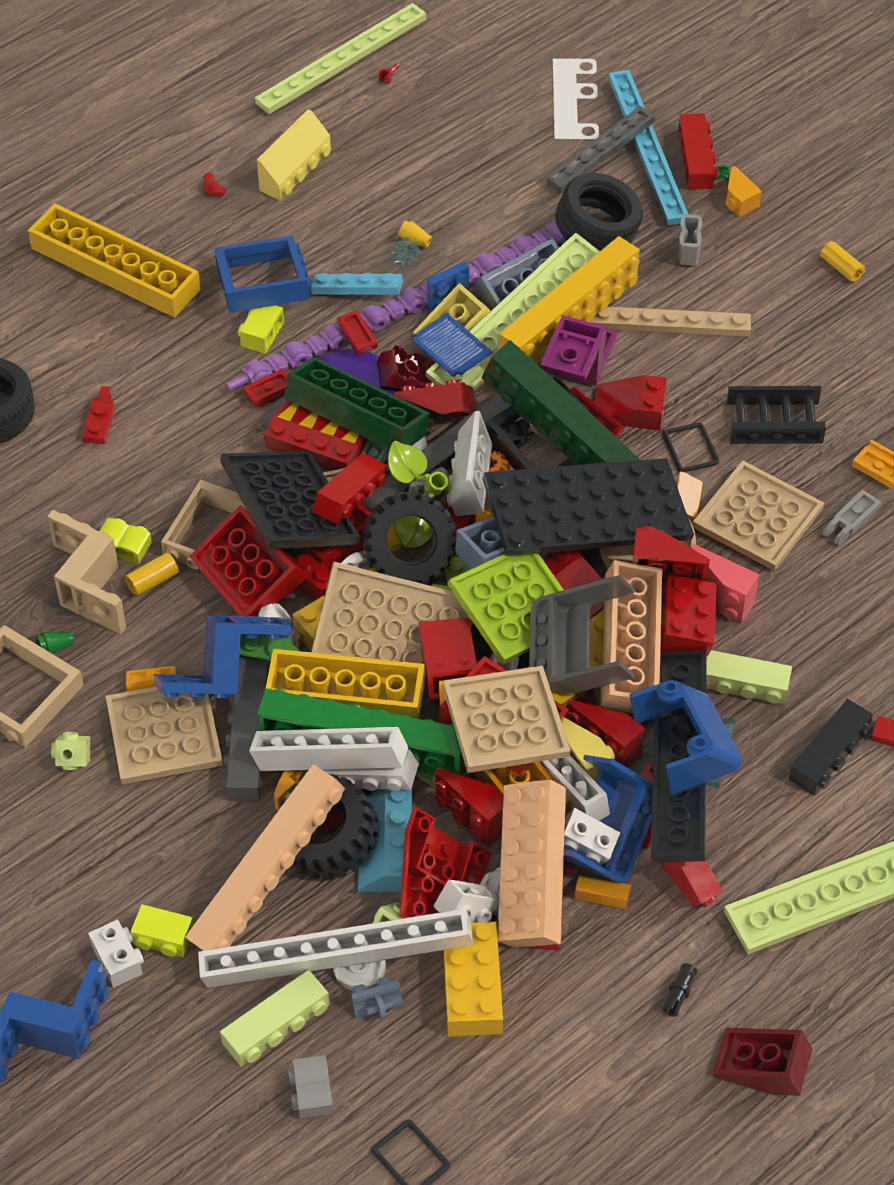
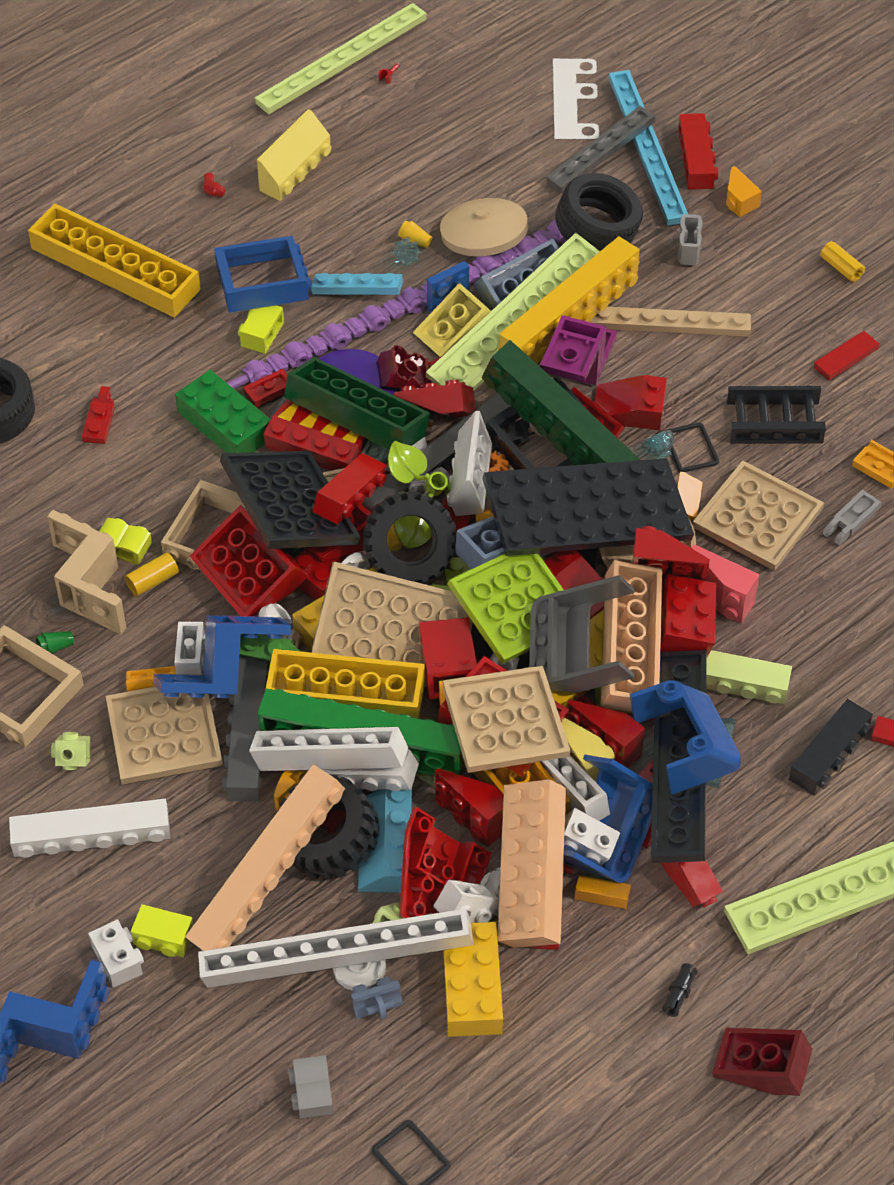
yellowish green brick [220,970,329,1067] -> none
red tile [337,310,378,356] -> none
blue window [412,313,493,377] -> none
green hand [716,165,730,181] -> none
none -> white brick [9,799,171,858]
none -> white brick [174,622,205,675]
none -> green brick [175,370,271,453]
none -> tan dish [440,198,528,256]
none -> clear light blue brick [642,430,674,459]
none -> red tile [814,331,880,381]

